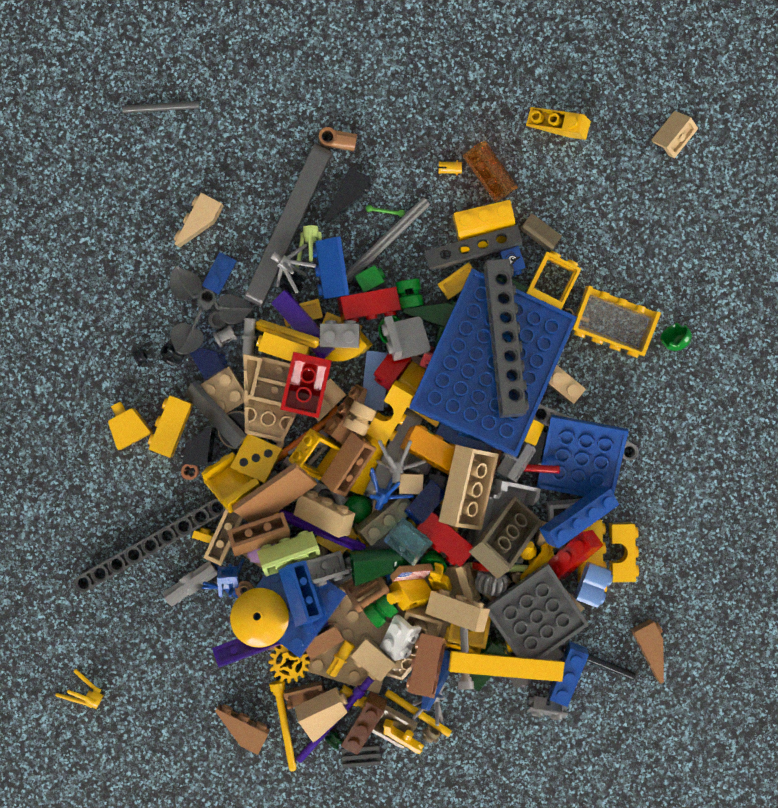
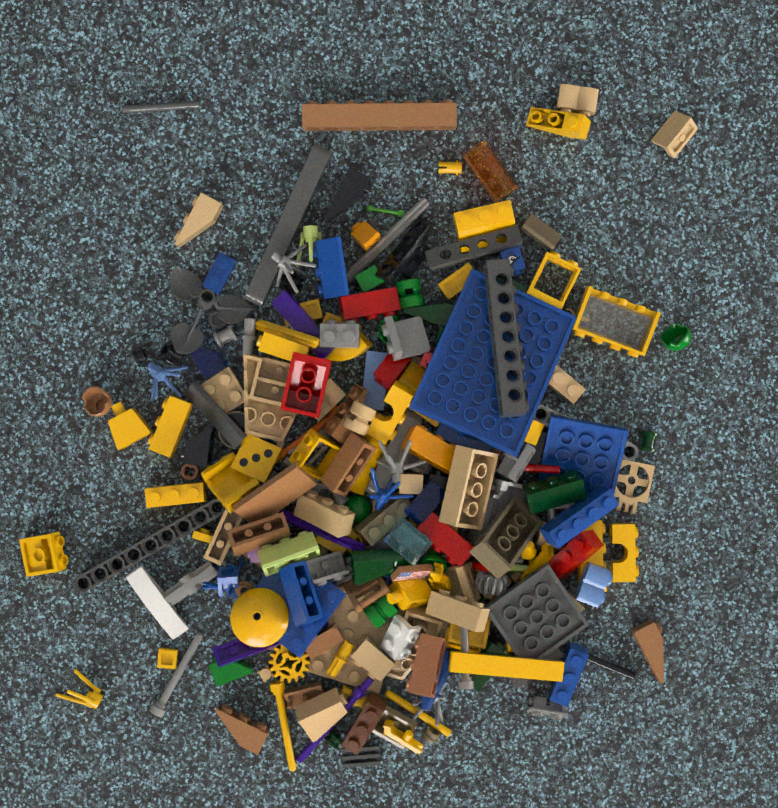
medium nougat piece [319,127,357,152] -> none
none -> yellow plate [19,531,68,577]
none -> medium nougat hair [82,386,112,417]
none -> white slope [126,565,189,640]
none -> yellow brick [144,481,207,508]
none -> medium blue plant [147,362,189,402]
none -> light grey piece [149,632,203,718]
none -> yellow tile [157,647,179,669]
none -> green slope [208,657,254,687]
none -> tan piece [258,665,274,682]
none -> medium nougat brick [302,100,457,131]
none -> light orange slope [350,220,380,252]
none -> black bracket [375,219,433,281]
none -> dark green brick [522,470,586,514]
none -> tan brick [556,84,599,118]
none -> tan piece [614,459,655,514]
none -> dark green bush [639,431,659,453]

